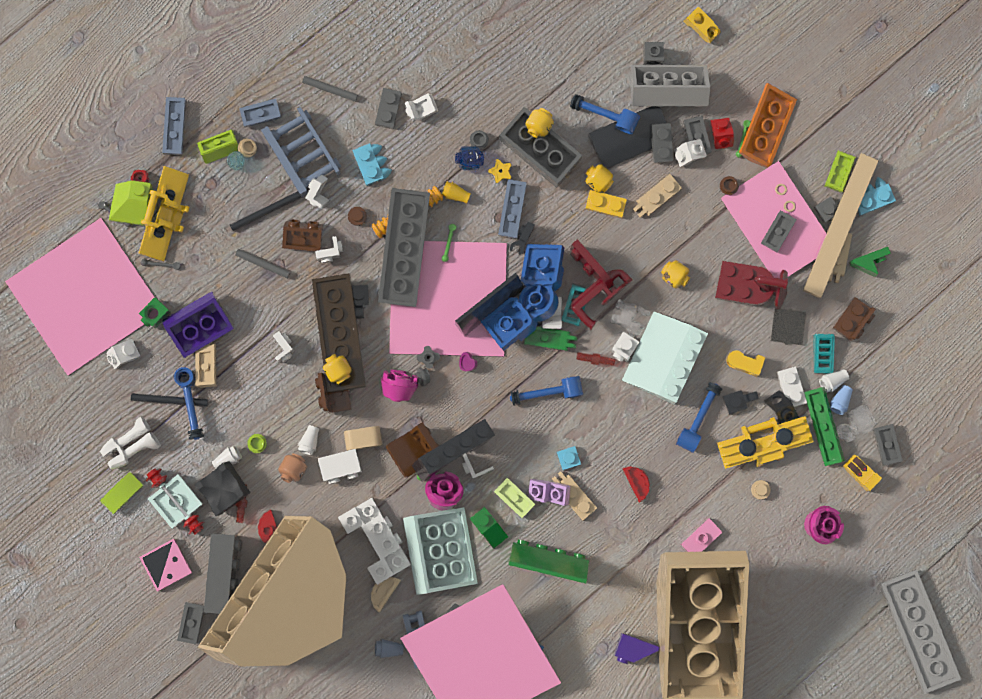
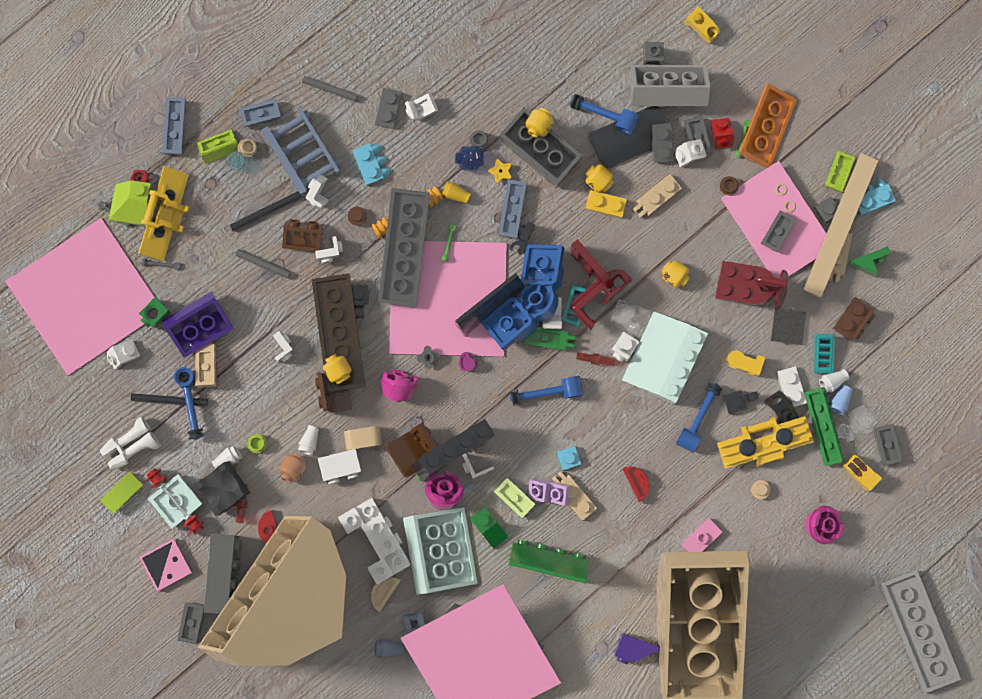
dark grey plate [415,367,430,387] -> none

